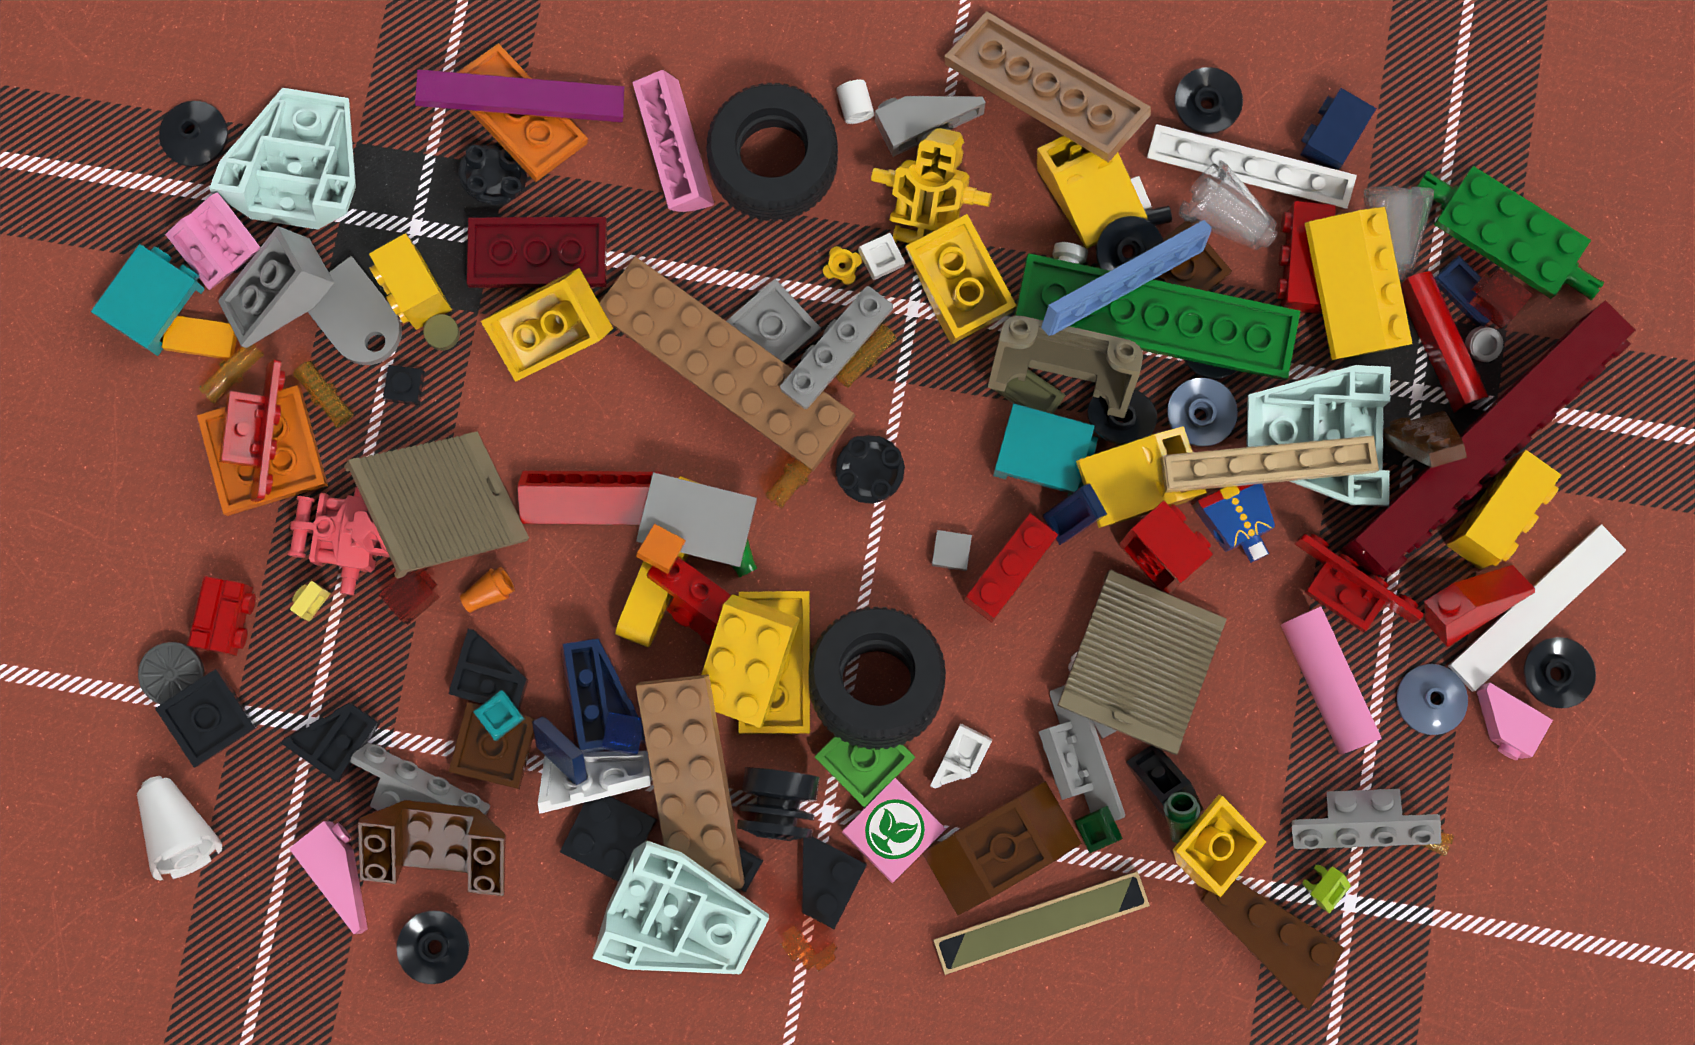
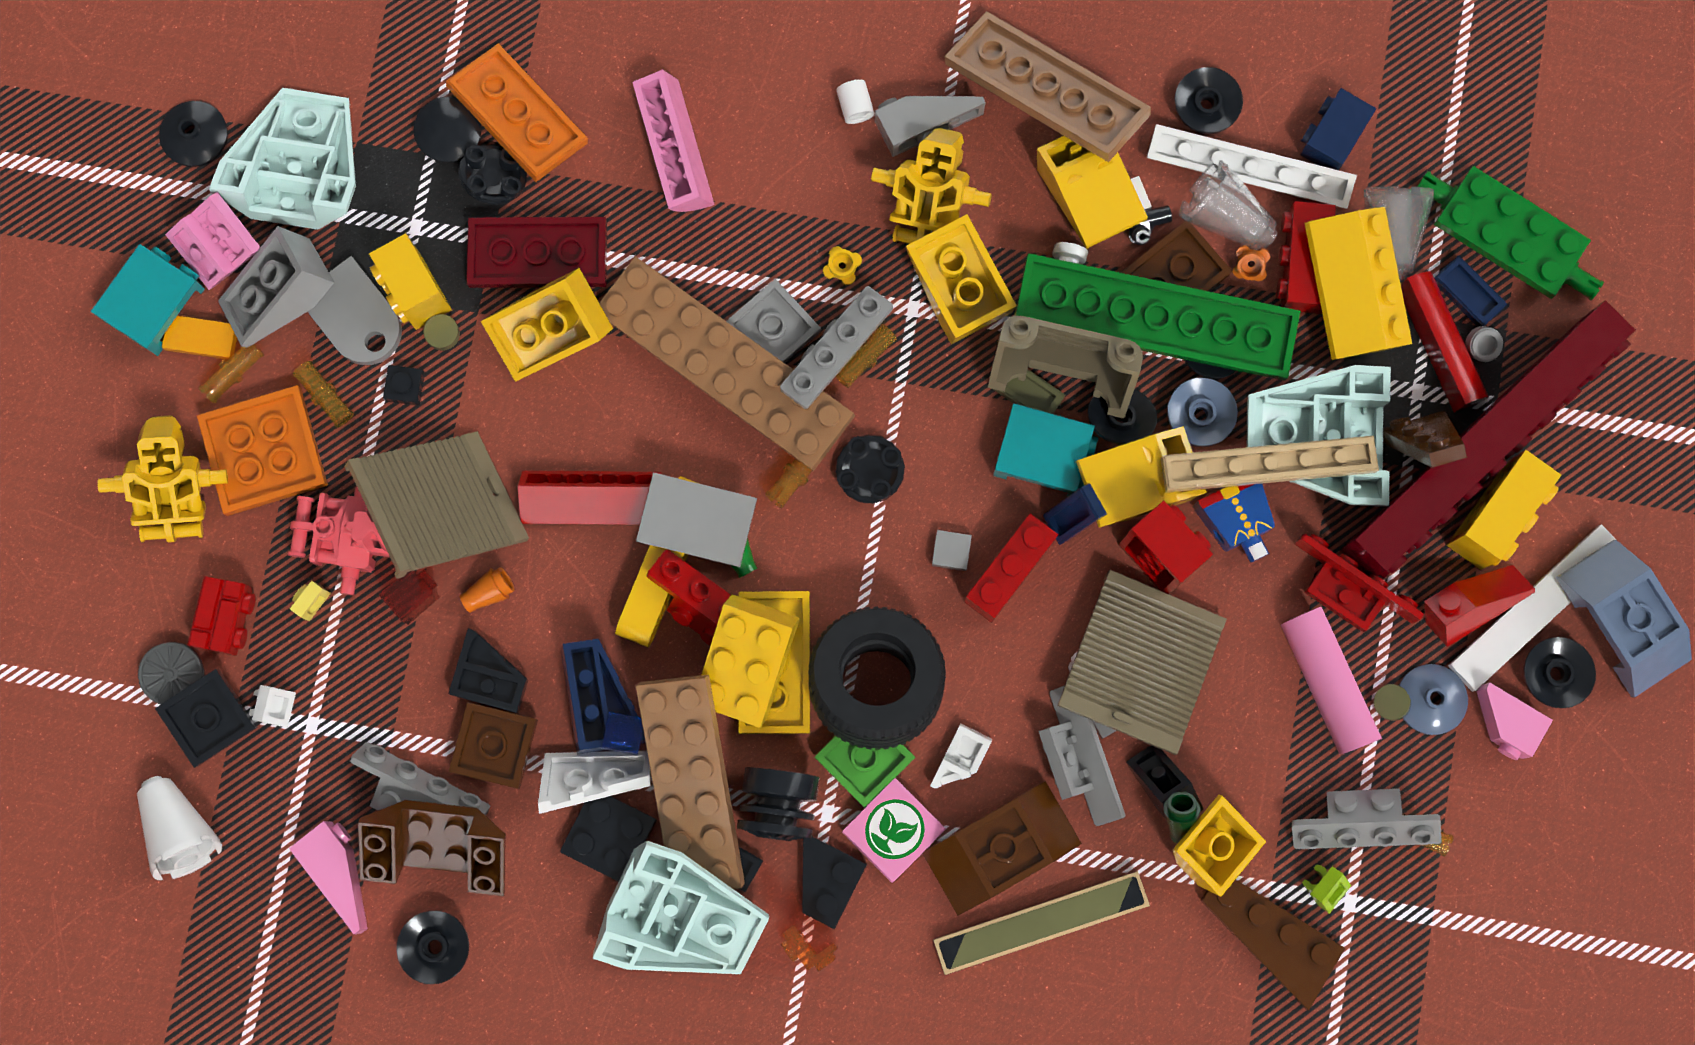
bracket [219,359,285,502] -> none
black wing [281,702,381,782] -> none
magenta tile [415,69,624,122] -> none
teal tile [474,690,525,741] -> none
dark blue tile [532,716,587,785] -> none
orange tile [636,524,686,574] -> none
black tyre [706,83,838,221] -> none
white plate [858,233,905,280] -> none
medium blue tile [1041,220,1212,336] -> none
dark green tile [1074,806,1123,853] -> none
black dish [1096,216,1164,271] -> none
clear red brick [1469,268,1533,329] -> none
none -> yellow piece [98,415,228,543]
none -> white tile [249,685,296,727]
none -> black dish [413,96,482,162]
none -> orange plate [1233,245,1270,281]
none -> olive tile [1374,684,1411,721]
none -> sand blue slope [1556,540,1692,698]

